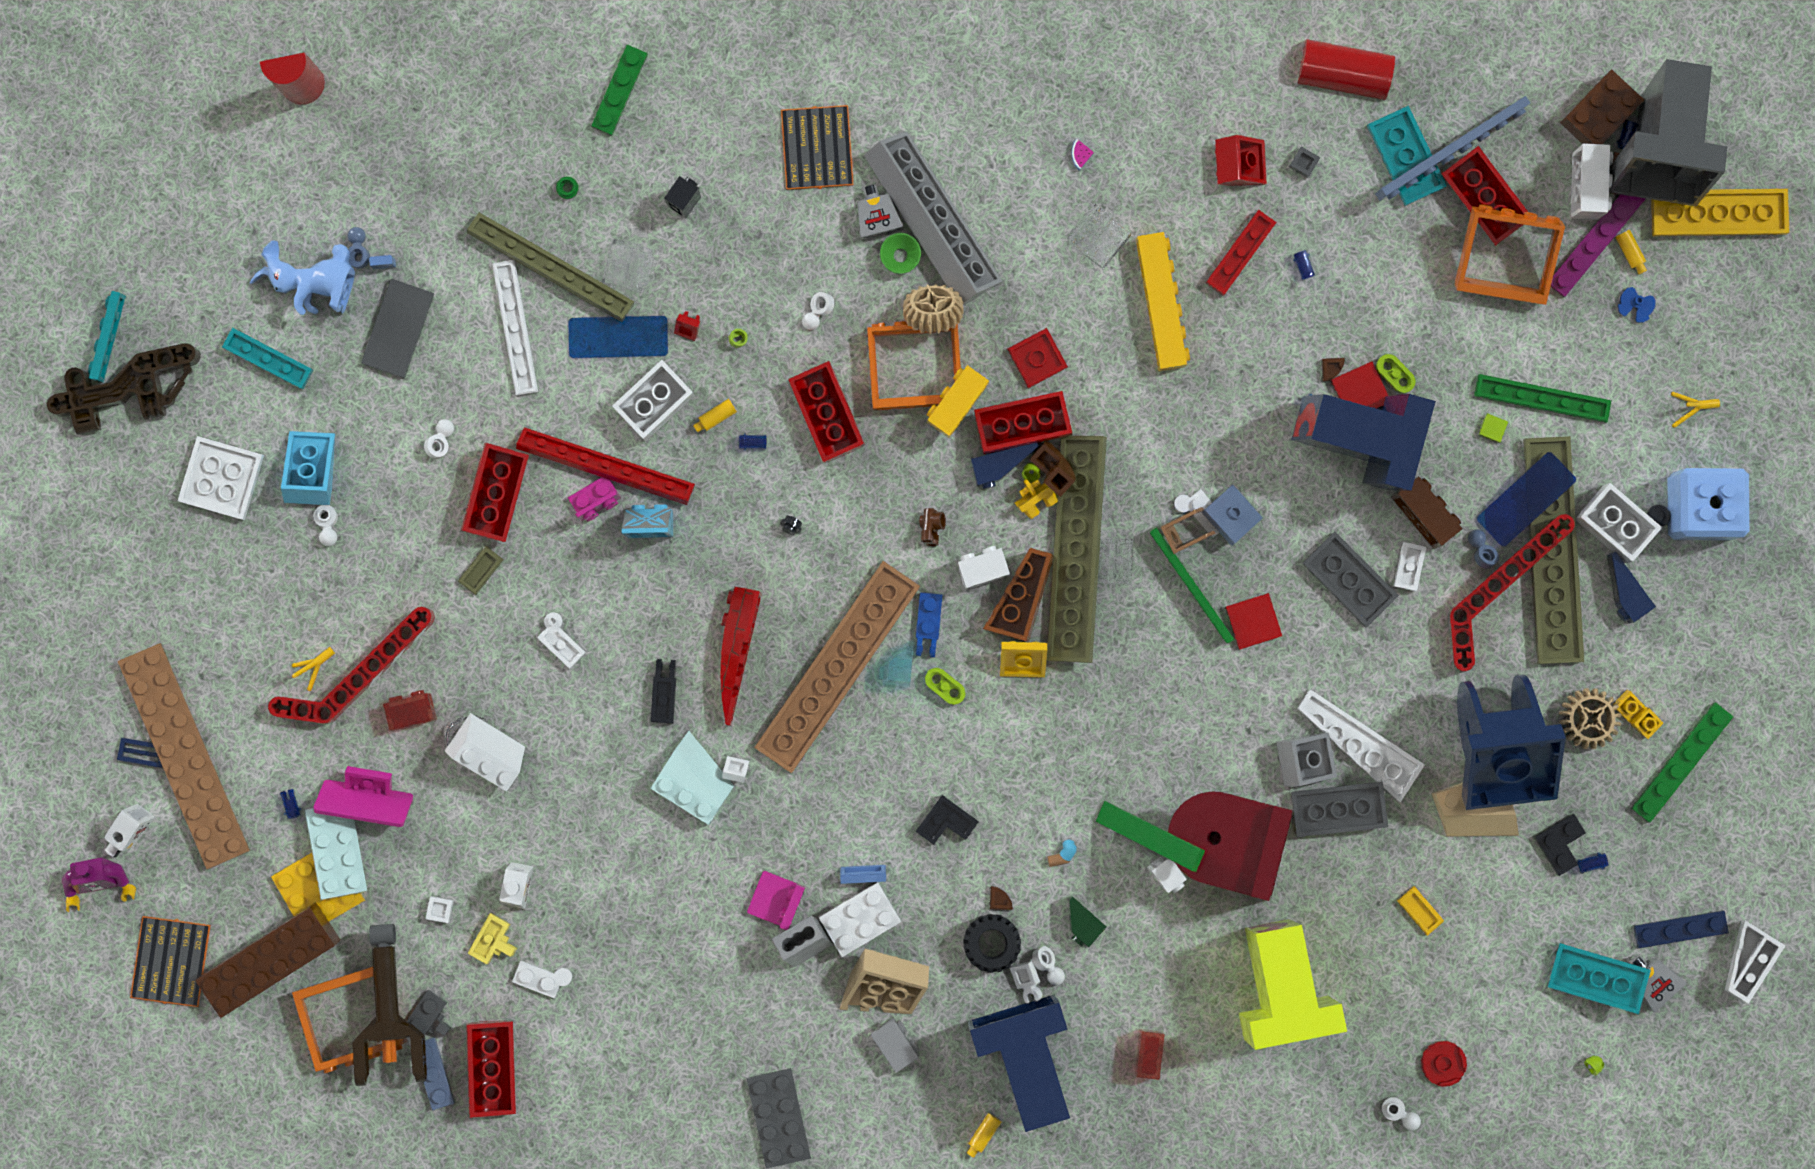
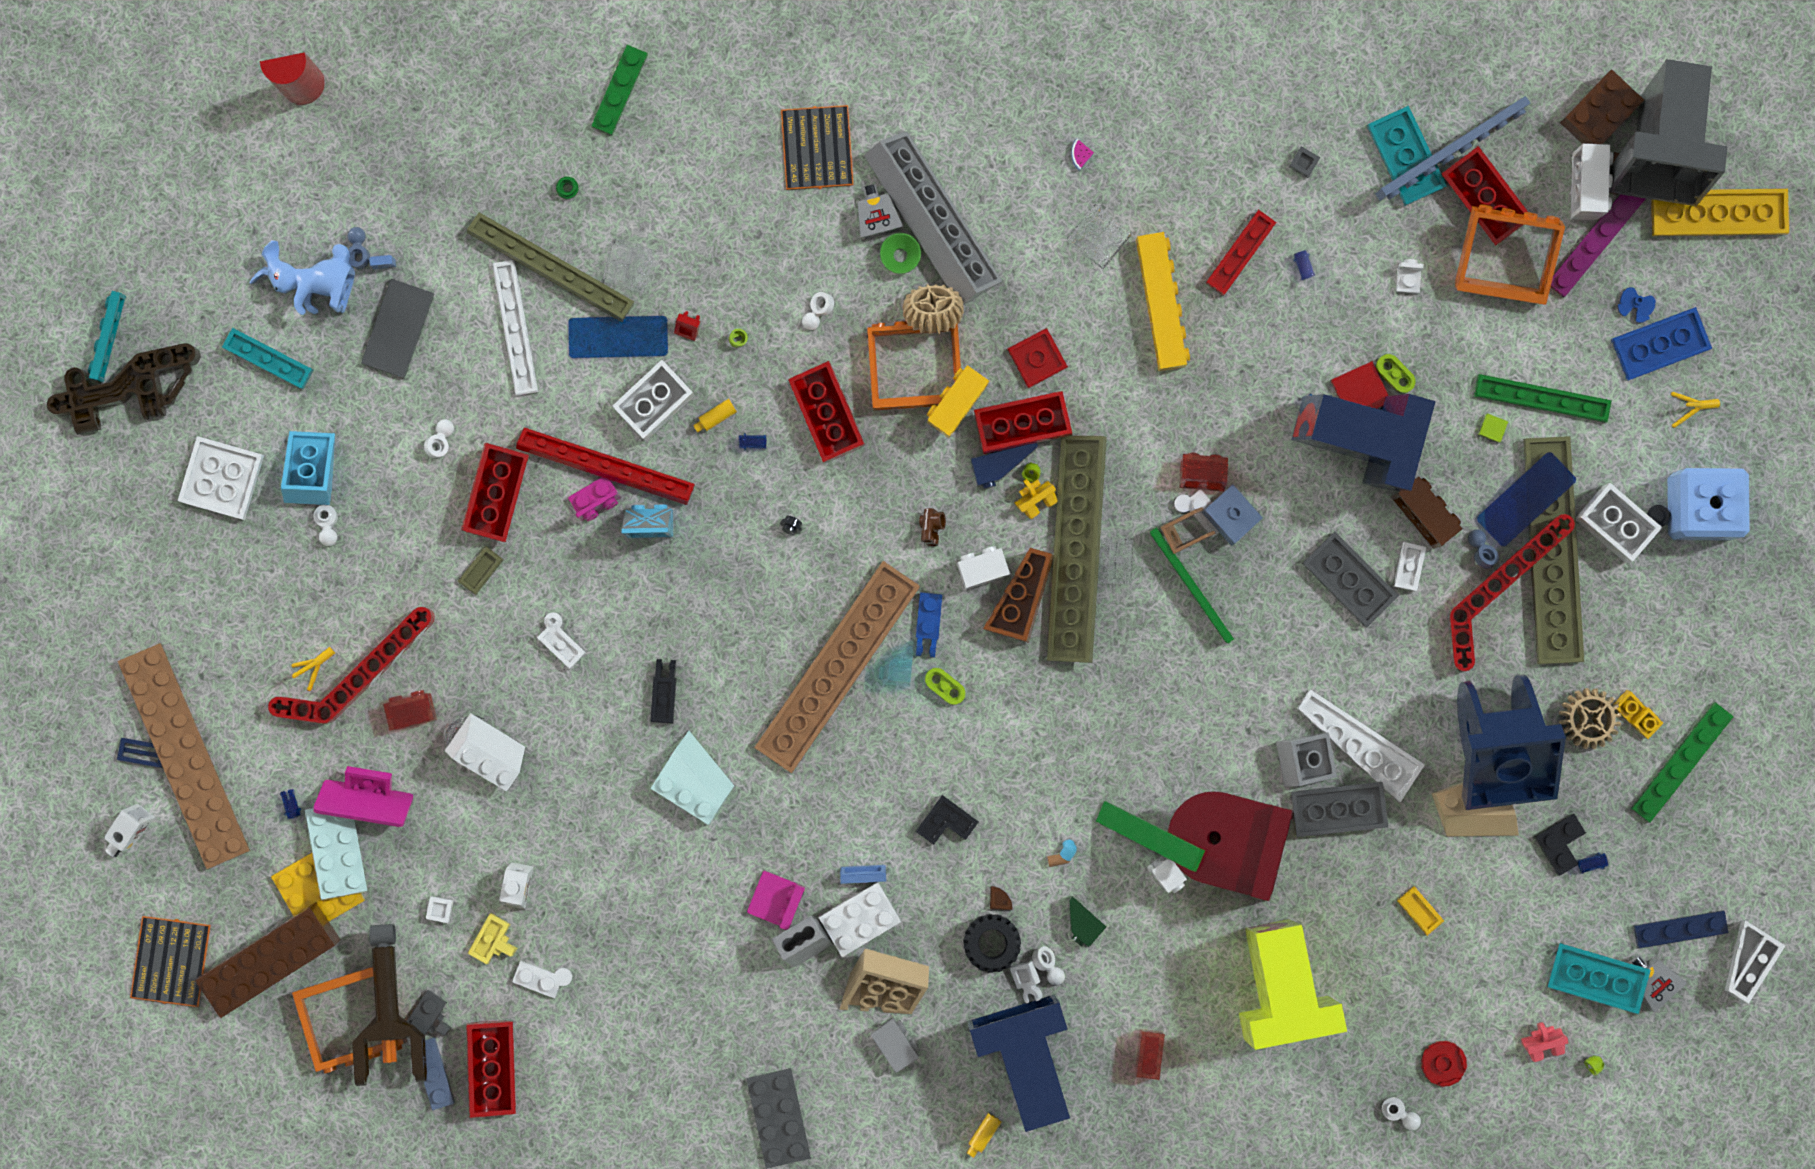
magenta torso [62,858,136,912] -> none
black brick [664,176,701,219] -> none
red wedge [720,586,762,726] -> none
white plate [722,756,749,783] -> none
yellow plate [1000,641,1047,677] -> none
reddish brown brick [1030,441,1076,497] -> none
red slope [1215,135,1267,186] -> none
red tile [1225,593,1282,650] -> none
red brick [1297,39,1395,100] -> none
reddish brown tile [1321,358,1345,382] -> none
dark blue slope [1607,551,1656,623] -> none
yellow cylinder [1615,230,1647,275] -> none
pin [1616,120,1638,150] -> none
none -> clear red brick [1179,452,1228,492]
none -> white bracket [1396,259,1424,294]
none -> coral hips [1521,1022,1569,1062]
none -> blue tile [1611,307,1712,381]

